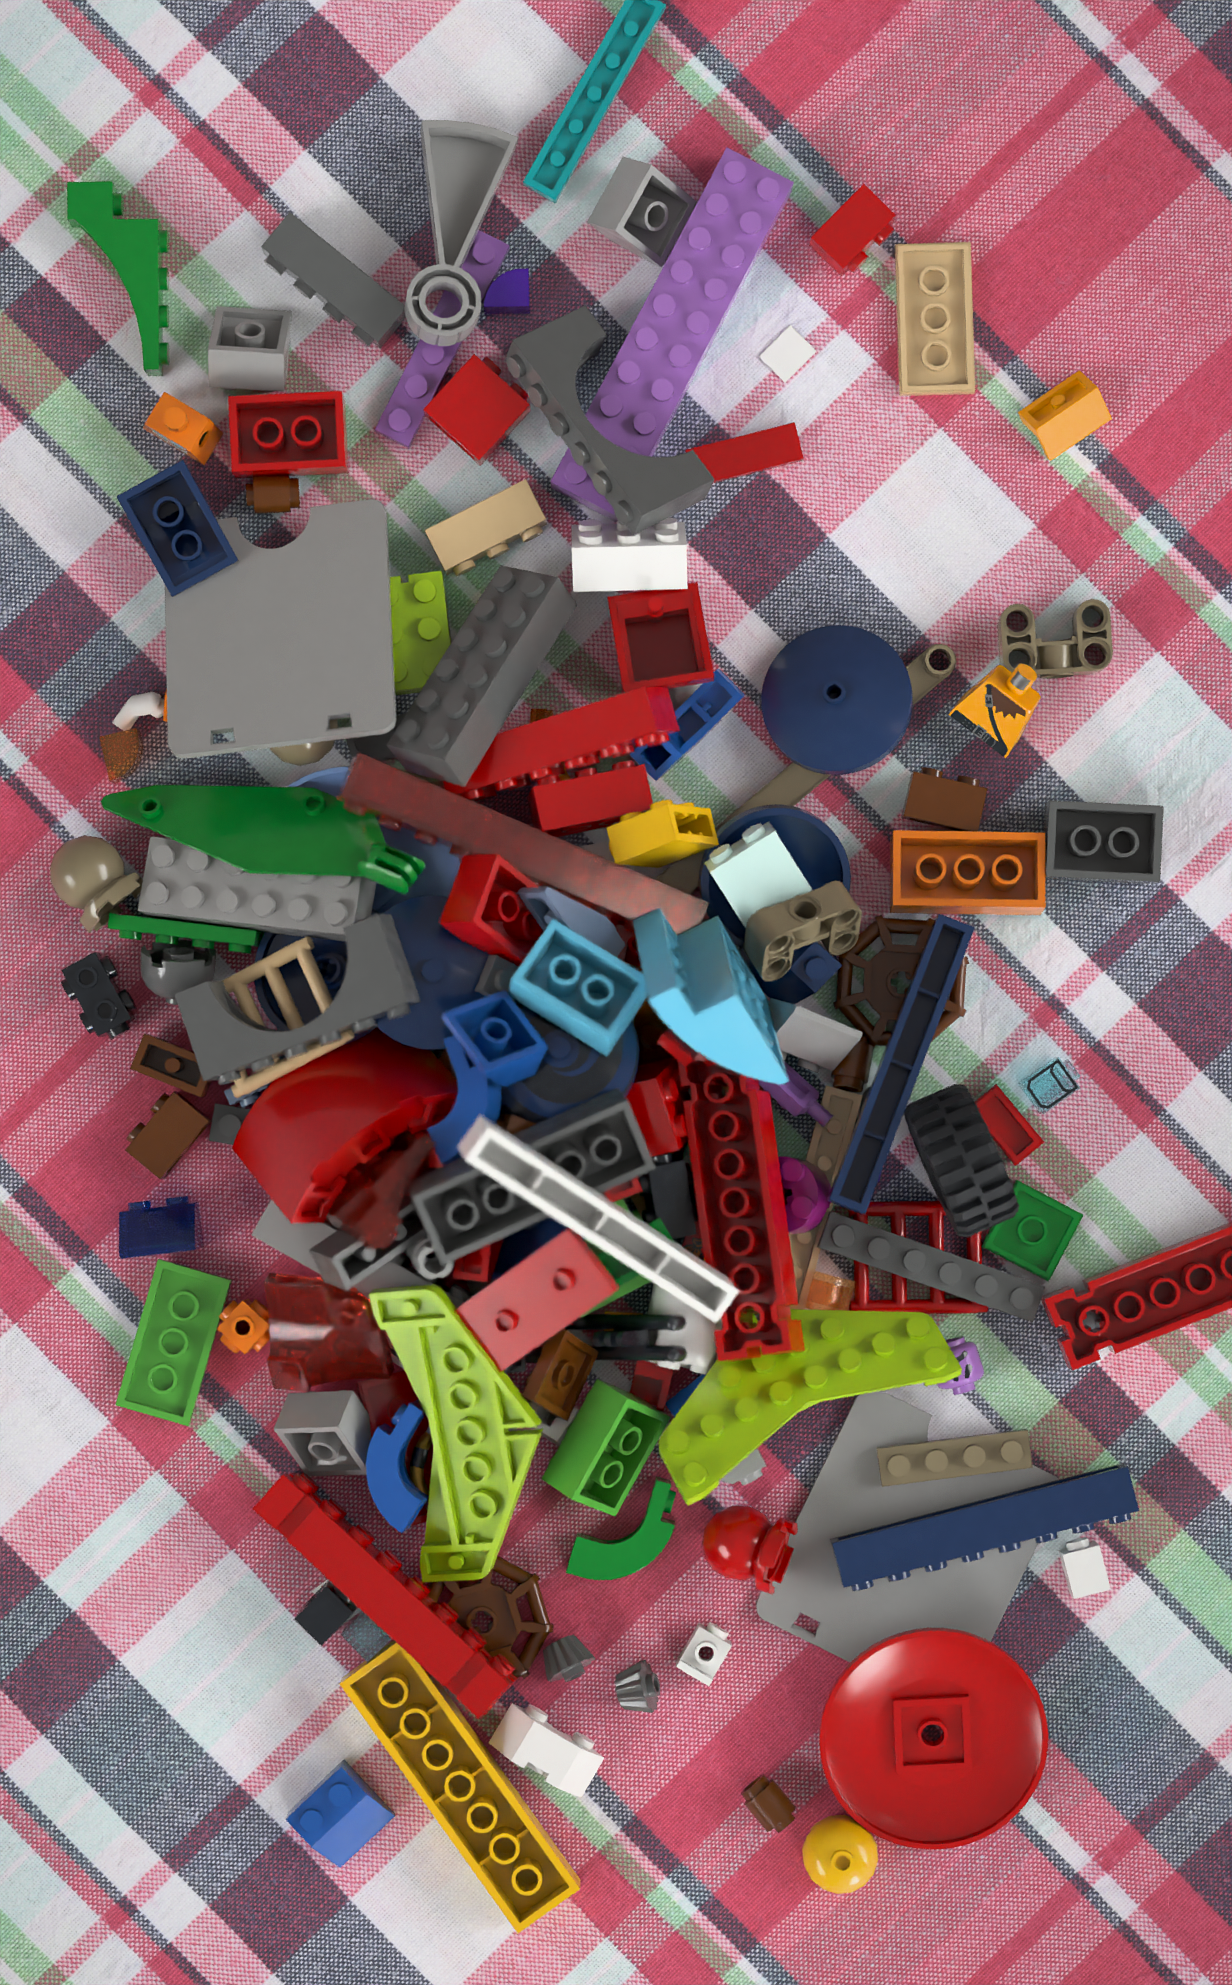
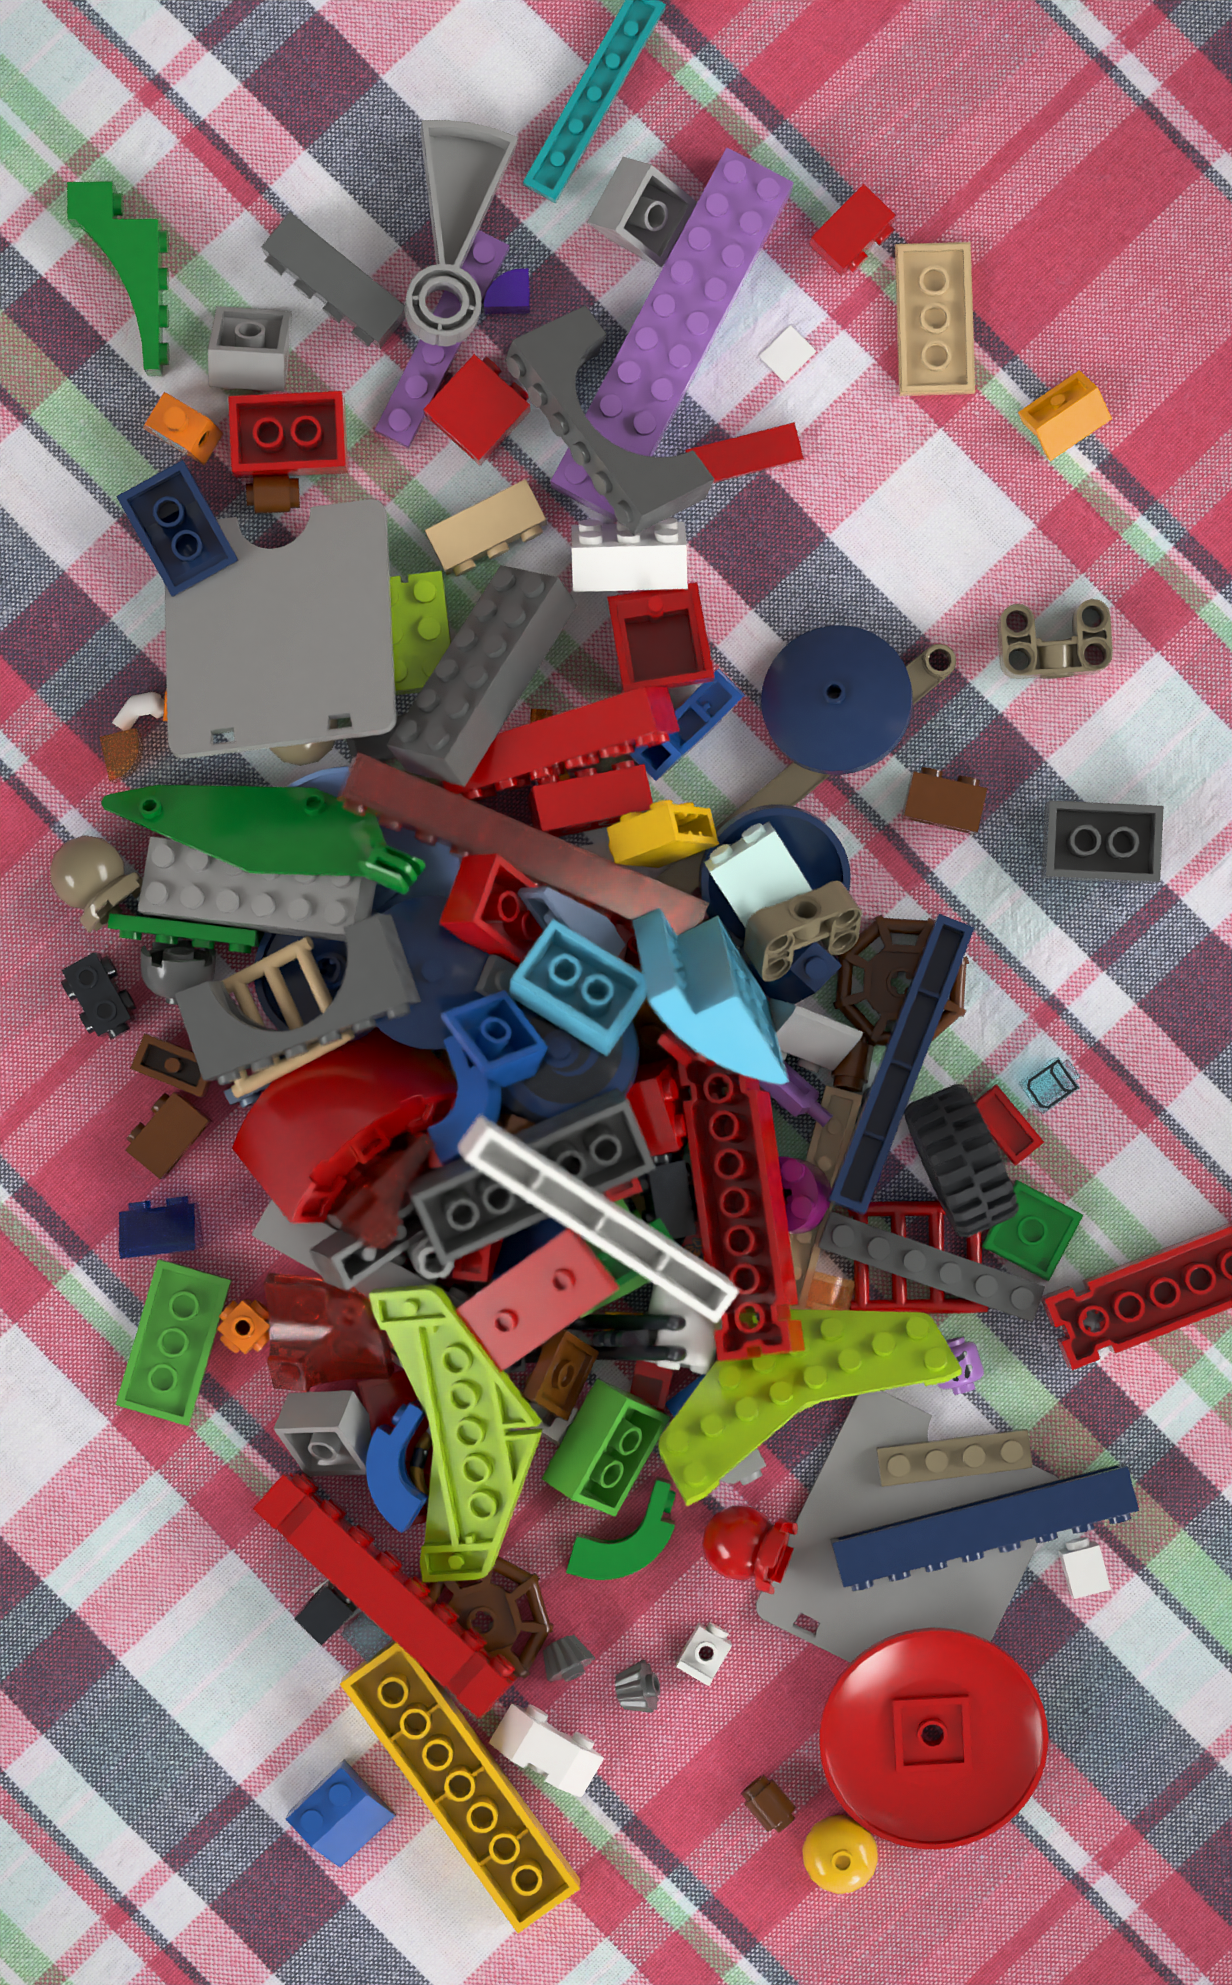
dark grey plate [209,1103,251,1145] -> none
orange brick [890,830,1046,915] -> none
light orange torso [948,664,1041,758] -> none

